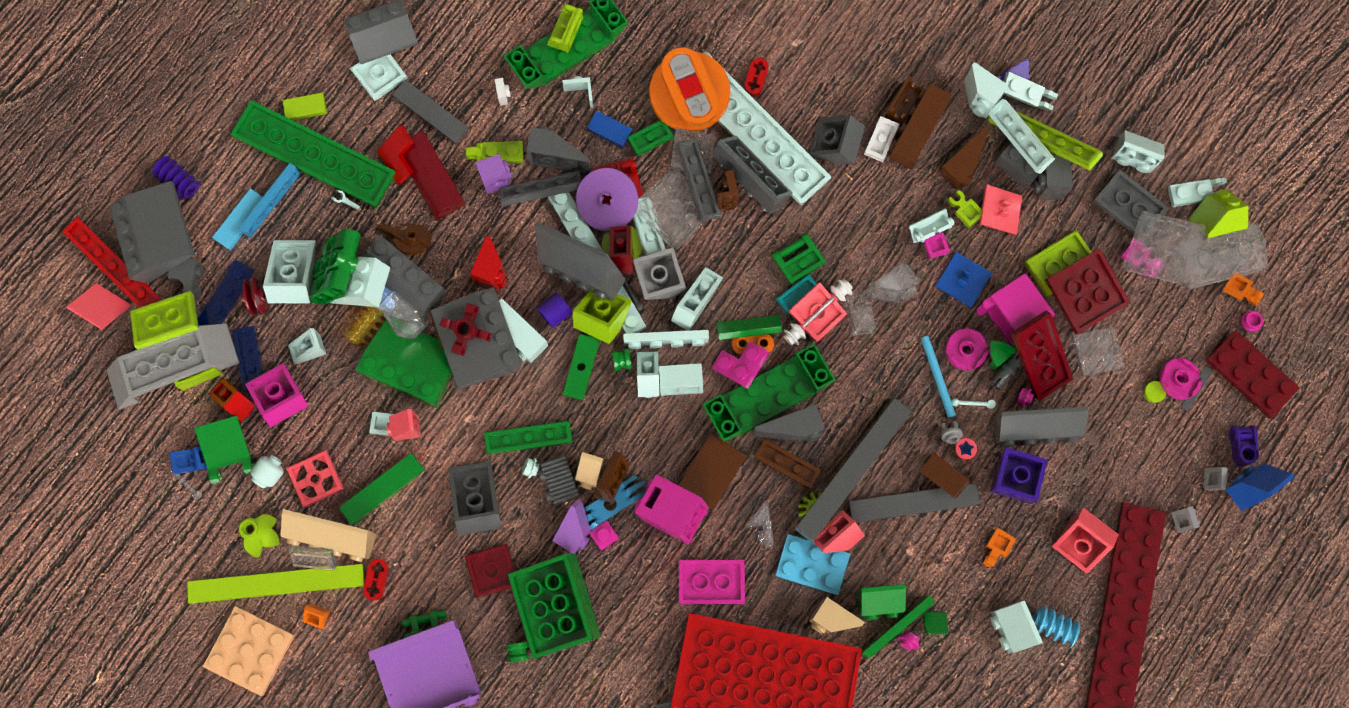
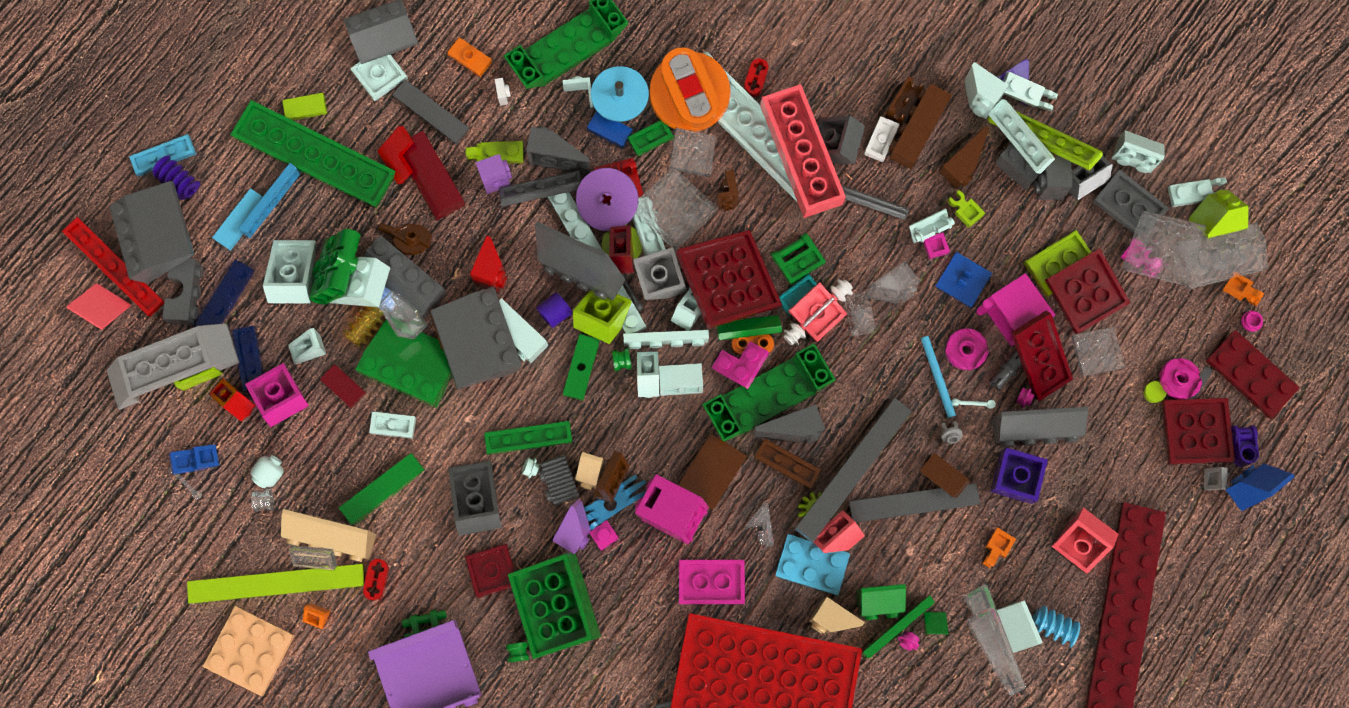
lime tile [130,291,199,350] -> none
green flag [194,415,255,484] -> none
lime plate [239,514,280,558] -> none
dark red piece [242,277,269,316] -> none
coral piece [286,450,344,508] -> none
light aqua hand [331,190,360,211] -> none
coral slope [386,409,421,441] -> none
dark red pin [439,303,492,356] -> none
lime hinge [547,4,583,53] -> none
dark grey tile [676,138,721,222] -> none
dark grey slope [713,136,793,214] -> none
coral tile [954,438,977,460] -> none
coral piece [980,185,1022,235] -> none
green tile [988,341,1016,370] -> none
light grey tile [1171,506,1201,533] -> none
none -> medium azure tile [129,134,196,177]
none -> clear wheel [251,488,274,512]
none -> dark red tile [320,364,366,409]
none -> orange plate [447,37,492,77]
none -> medium azure piece [591,66,649,122]
none -> dark red plate [676,230,782,329]
none -> coral brick [760,84,846,218]
none -> dark grey axle [841,185,909,219]
none -> clear wedge [962,585,1026,697]
none -> dark grey brick [1068,156,1113,200]
none -> dark red plate [1162,398,1235,465]

